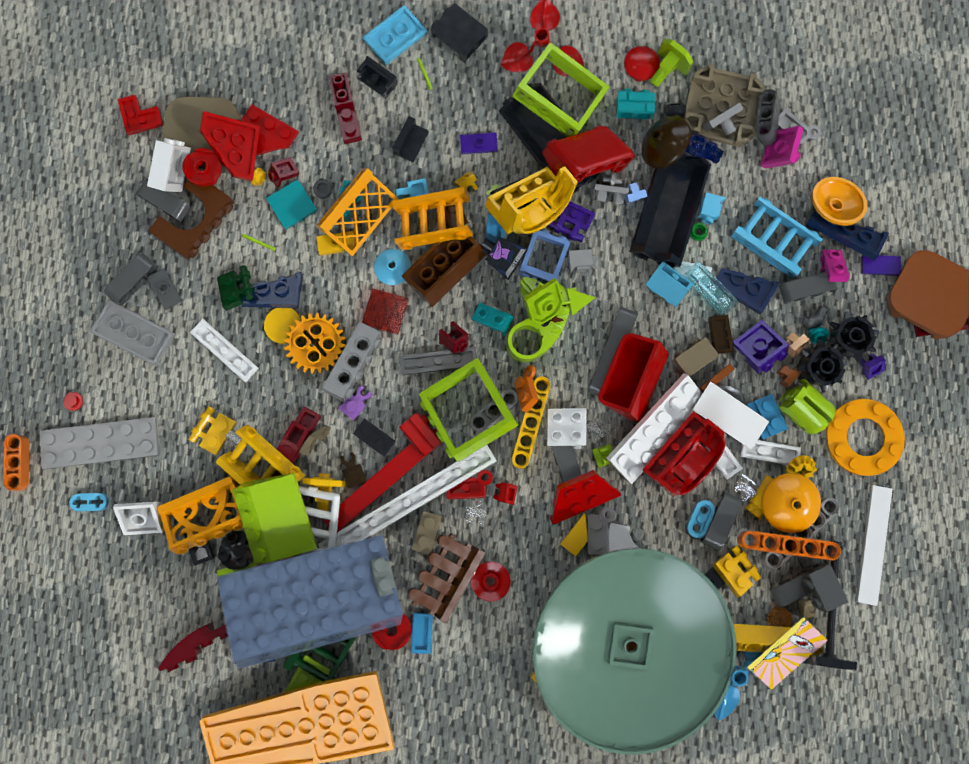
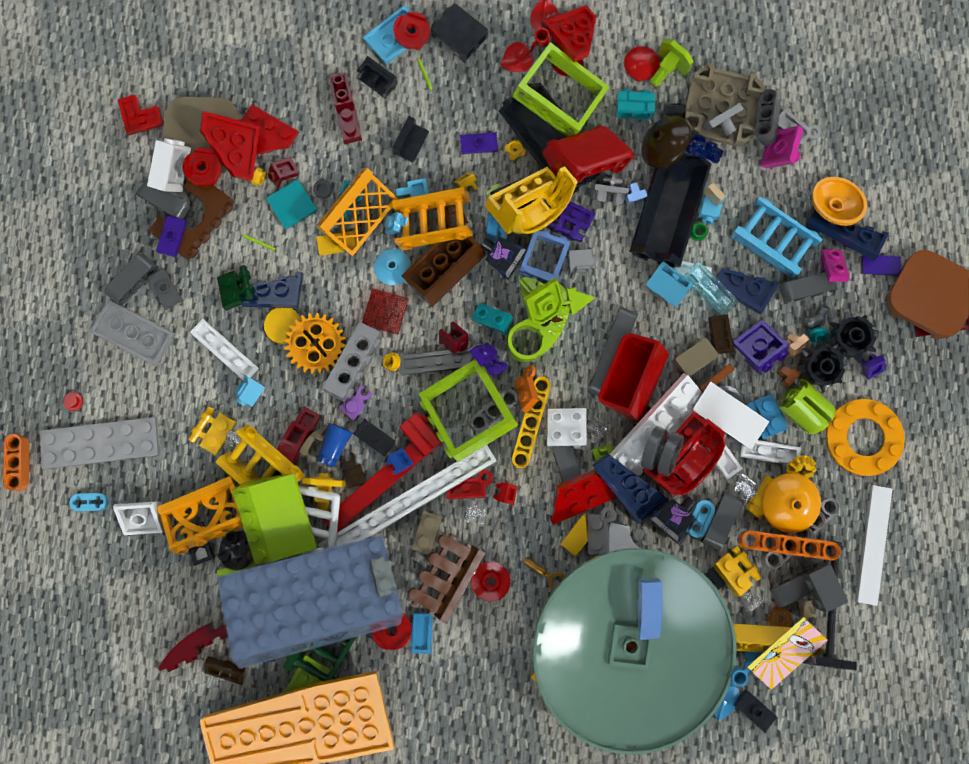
none -> dark purple plate [156,216,187,258]
none -> dark brown plate [205,656,246,685]
none -> medium azure window [235,374,265,407]
none -> blue plant [318,422,353,467]
none -> yellow plate [383,352,401,371]
none -> medium azure plate [385,212,408,235]
none -> blue tile [386,448,414,474]
none -> red plate [393,12,430,50]
none -> dark purple plate [469,343,508,375]
none -> yellow plate [504,139,526,161]
none -> pearl gold piece [523,557,566,591]
none -> red plate [542,5,597,62]
none -> dark blue wing [592,453,669,524]
none -> medium blue slope [637,578,663,640]
none -> dark grey wheel [641,426,684,477]
none -> torso [649,496,697,546]
none -> tan tile [704,183,726,207]
none -> black plate [733,689,777,732]
none -> clear tile [741,590,765,614]

